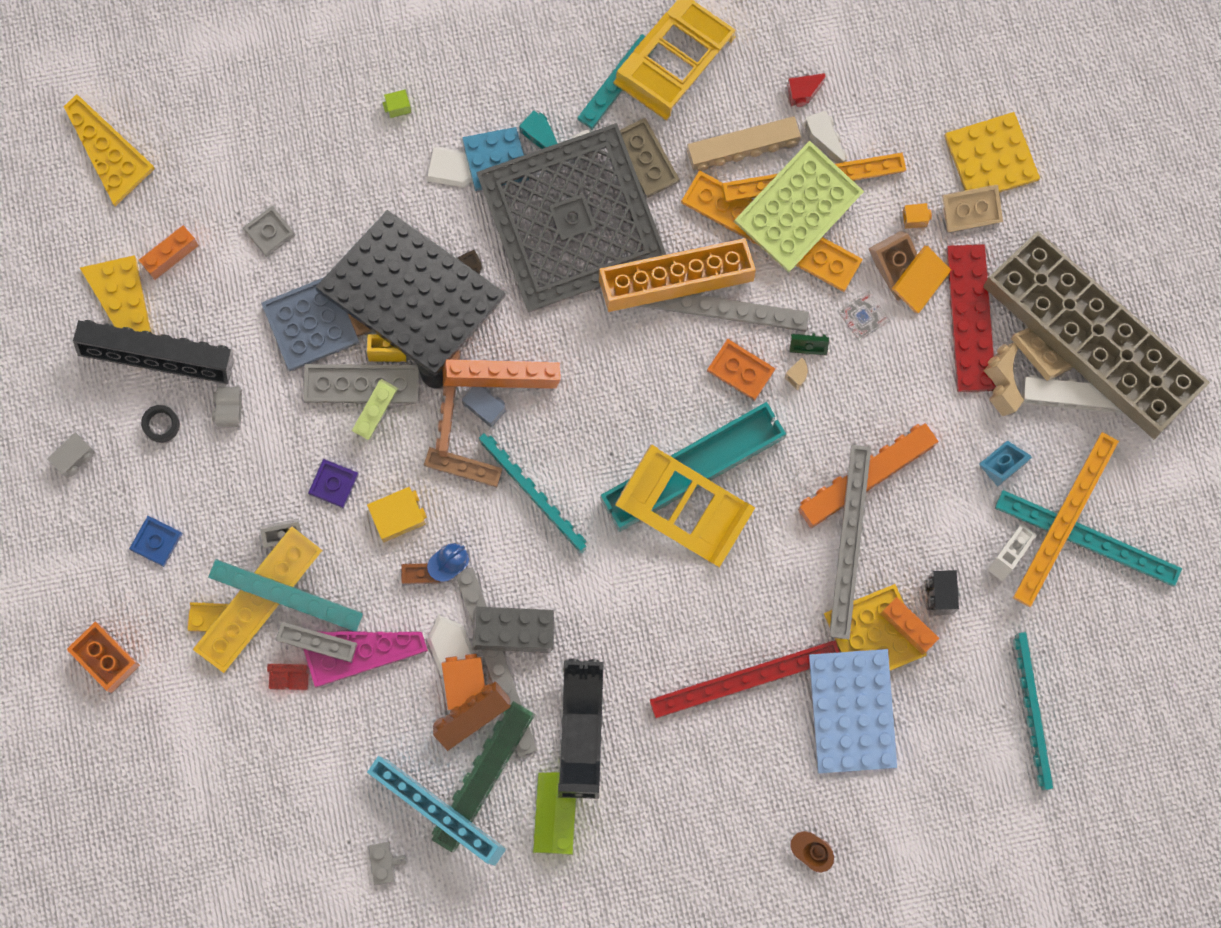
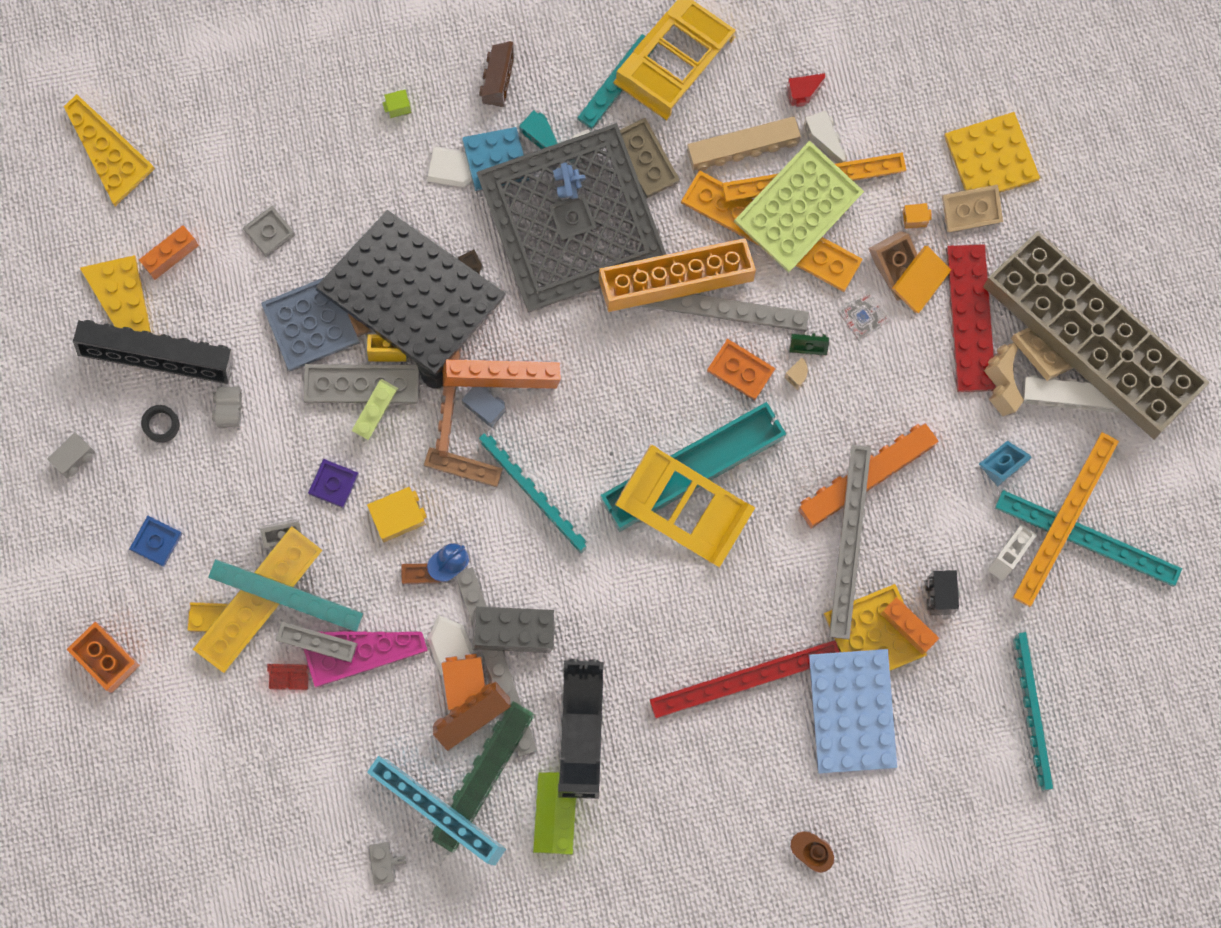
none -> reddish brown slope [479,41,515,107]
none -> medium blue hips [553,163,586,199]

